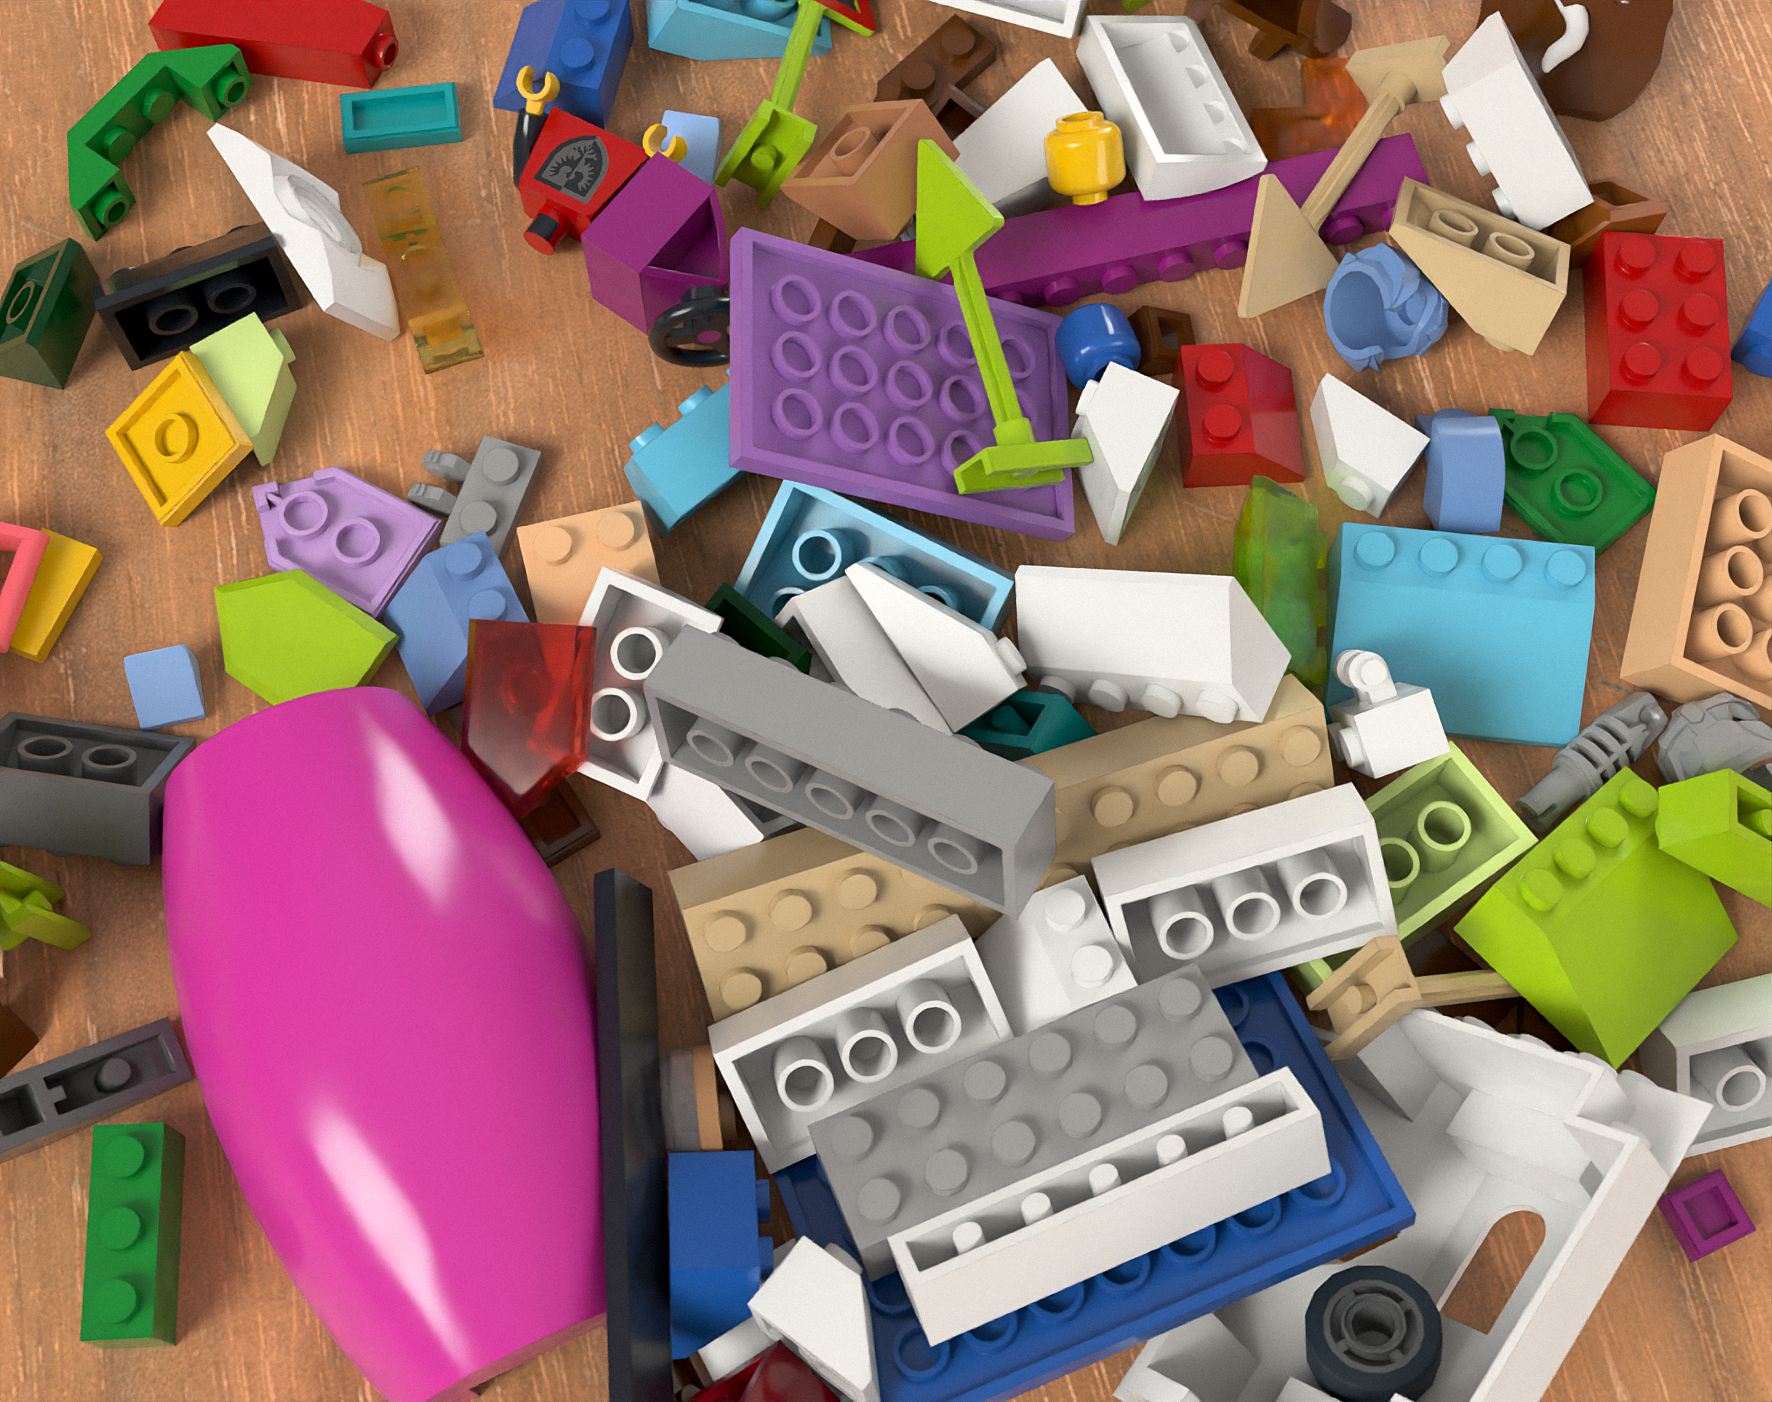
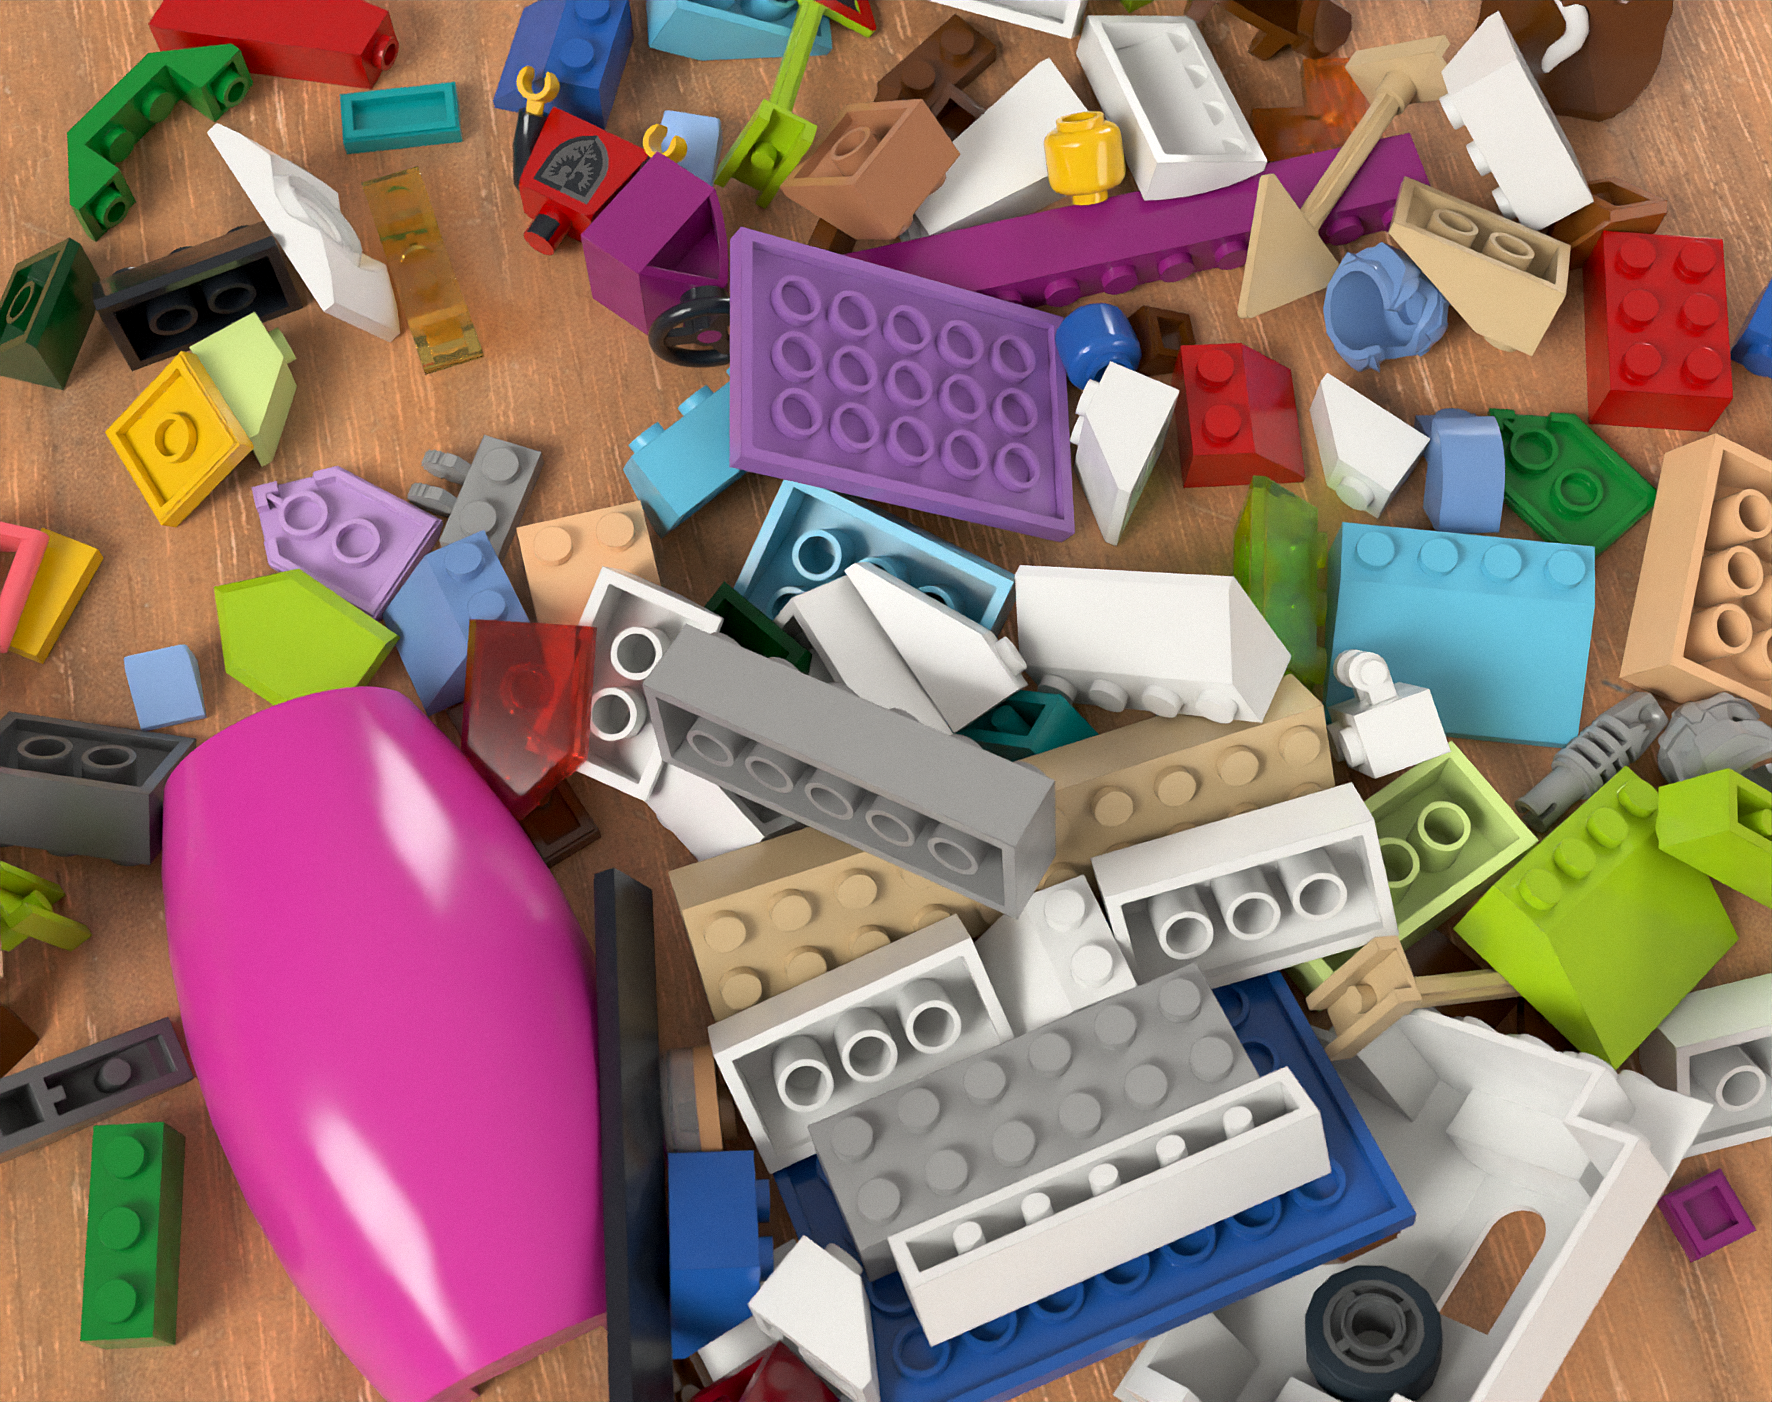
lime piece [915,139,1094,495] -> none

